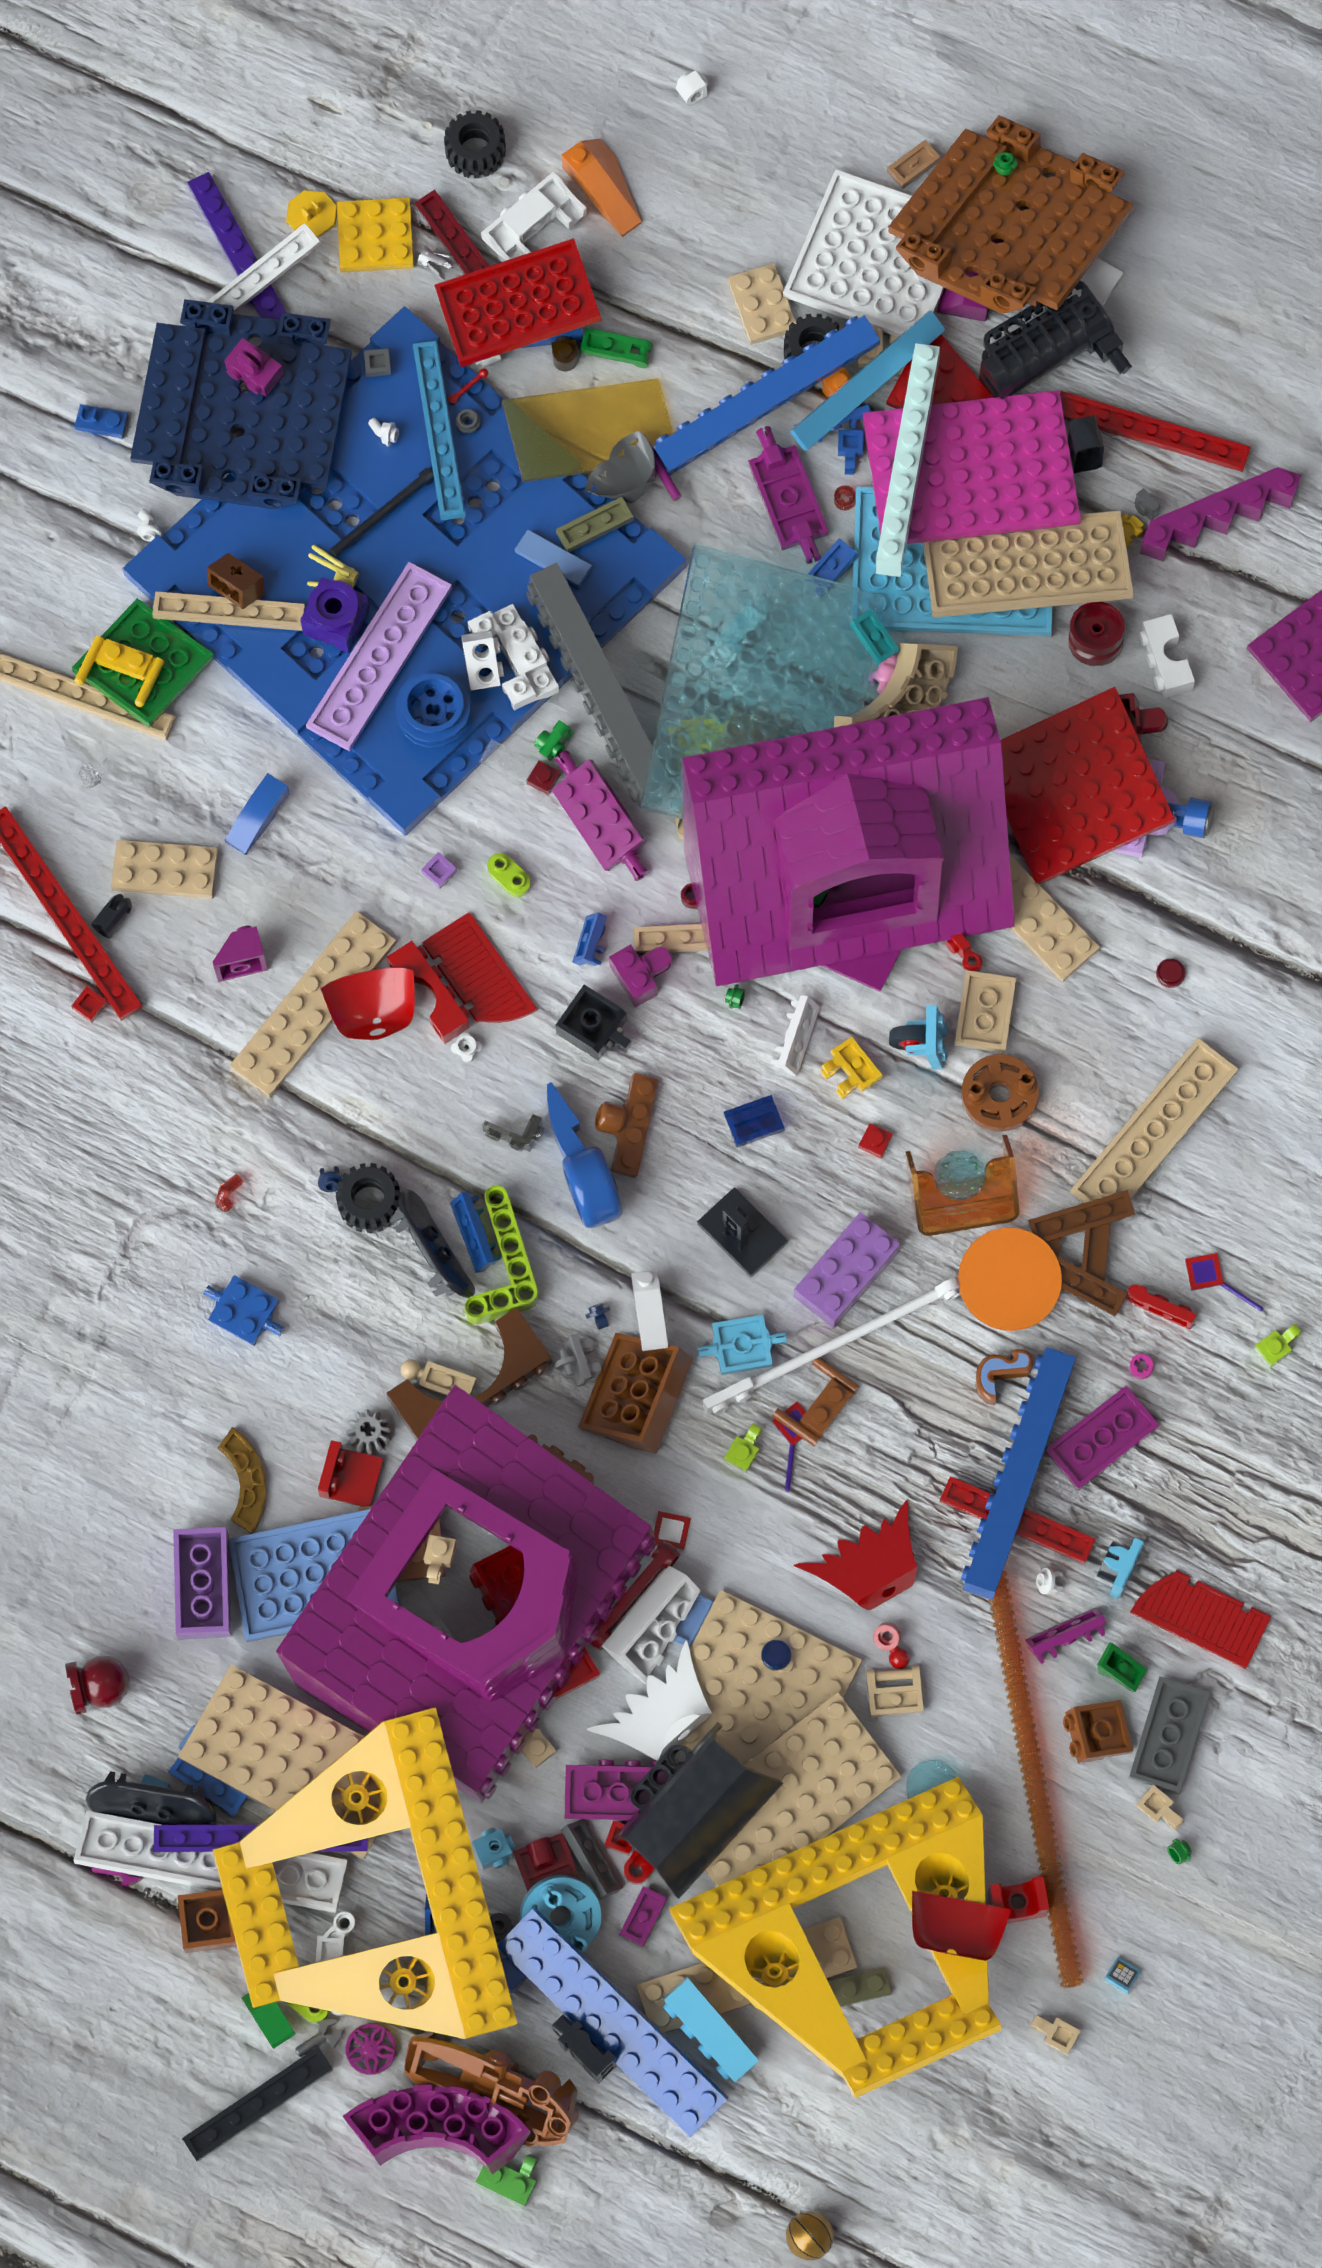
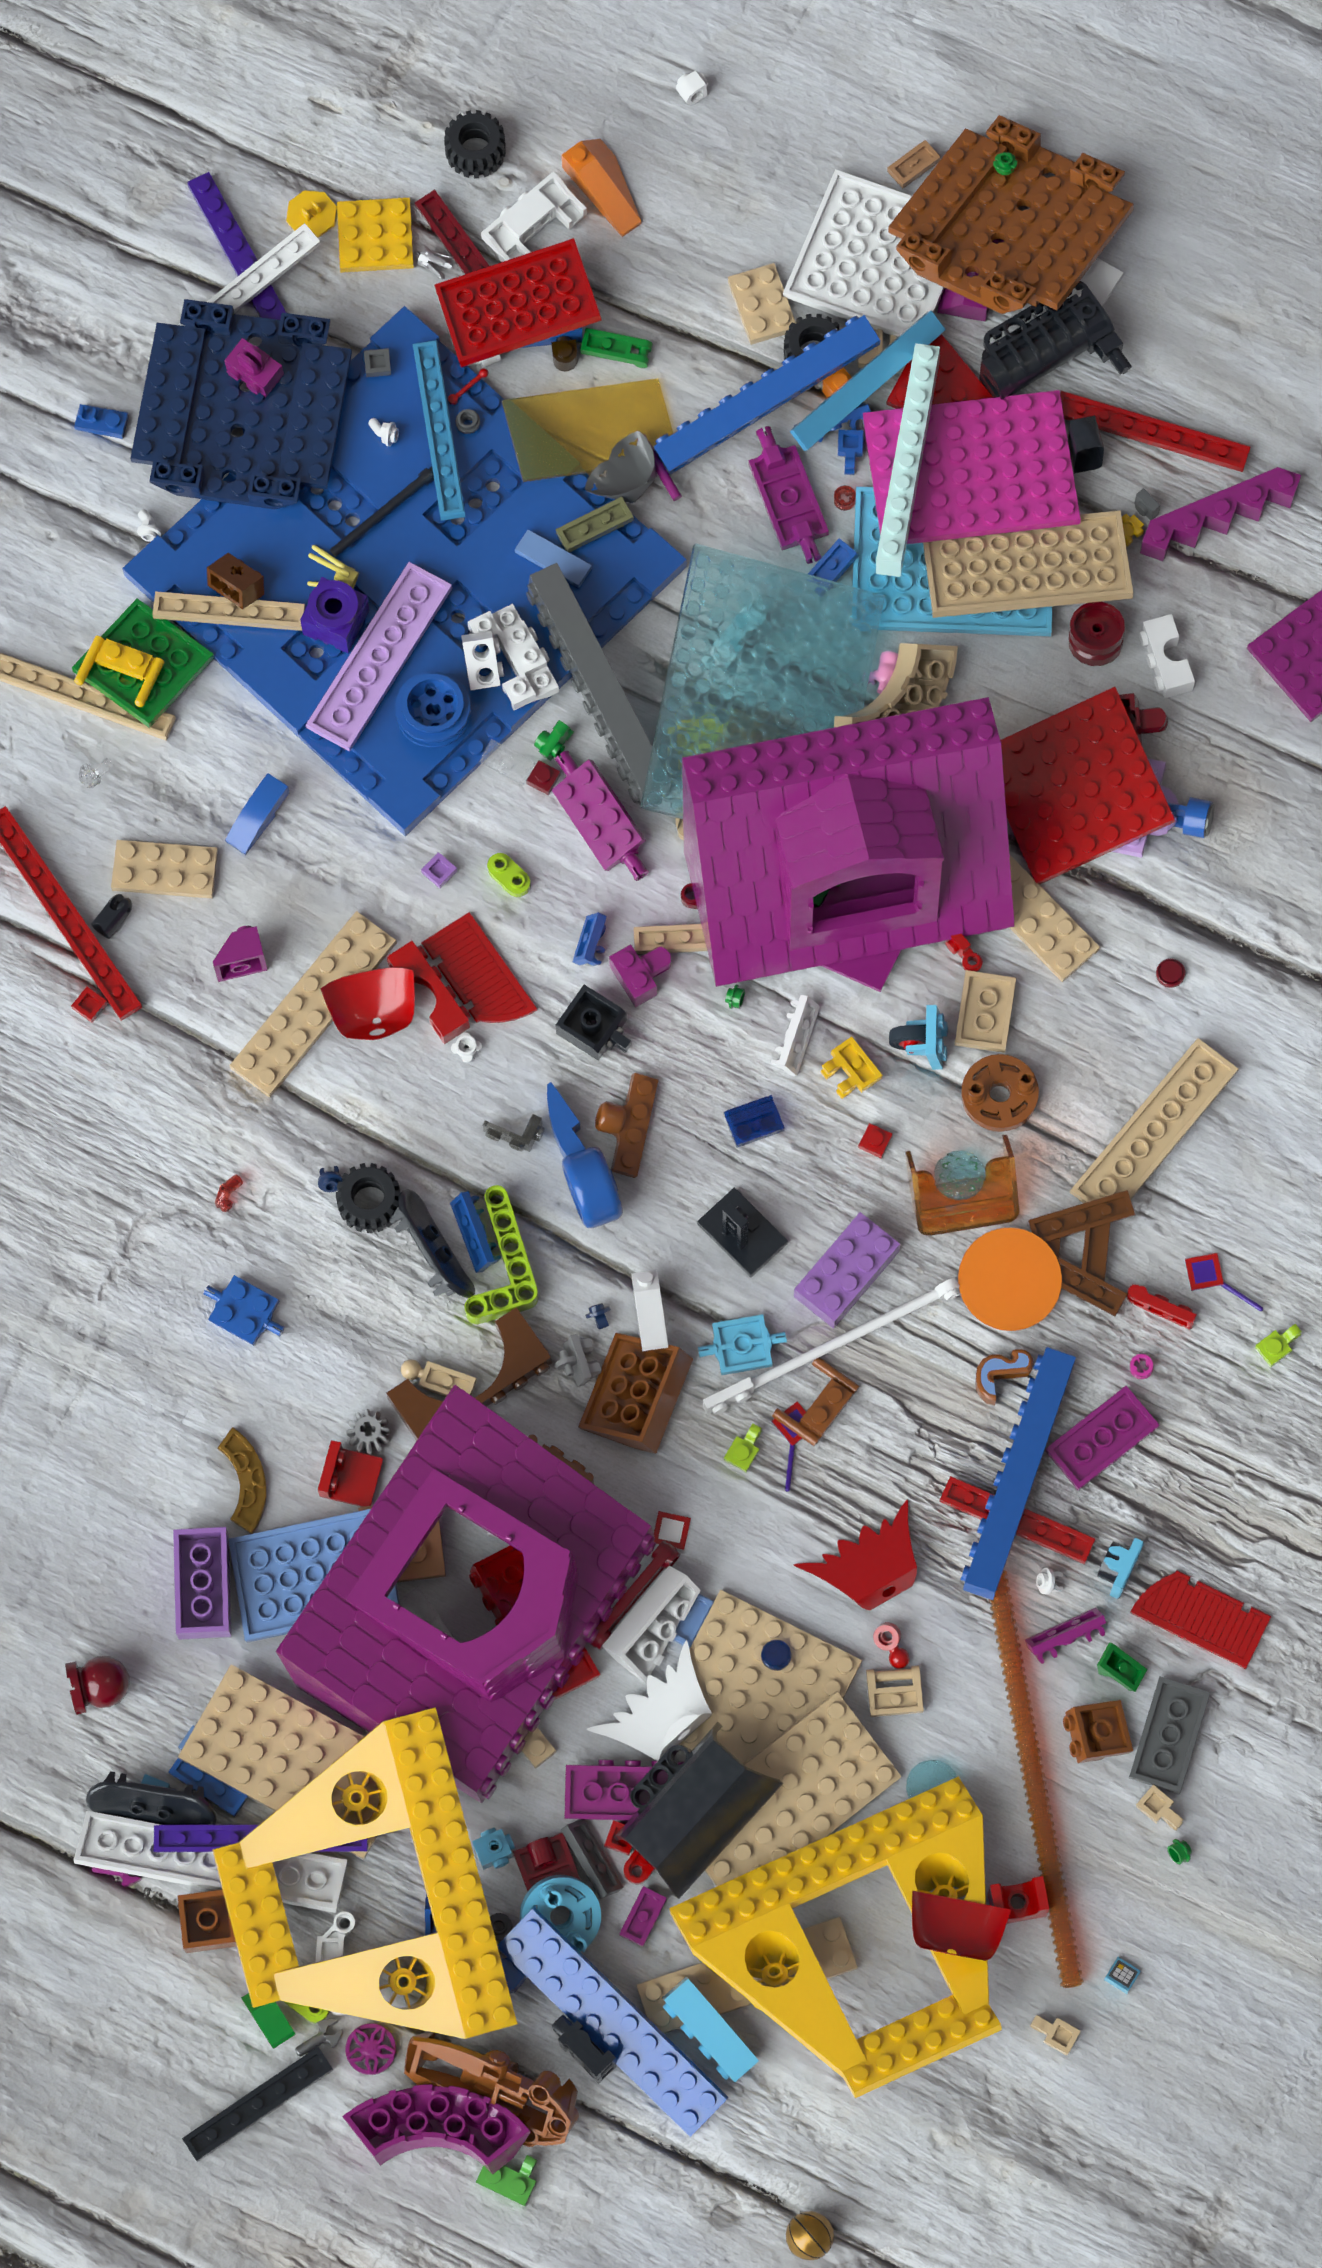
tan plate [424,1535,457,1584] -> none
olive plate [828,1968,891,2007] -> none
teal plate [849,609,899,665] -> none

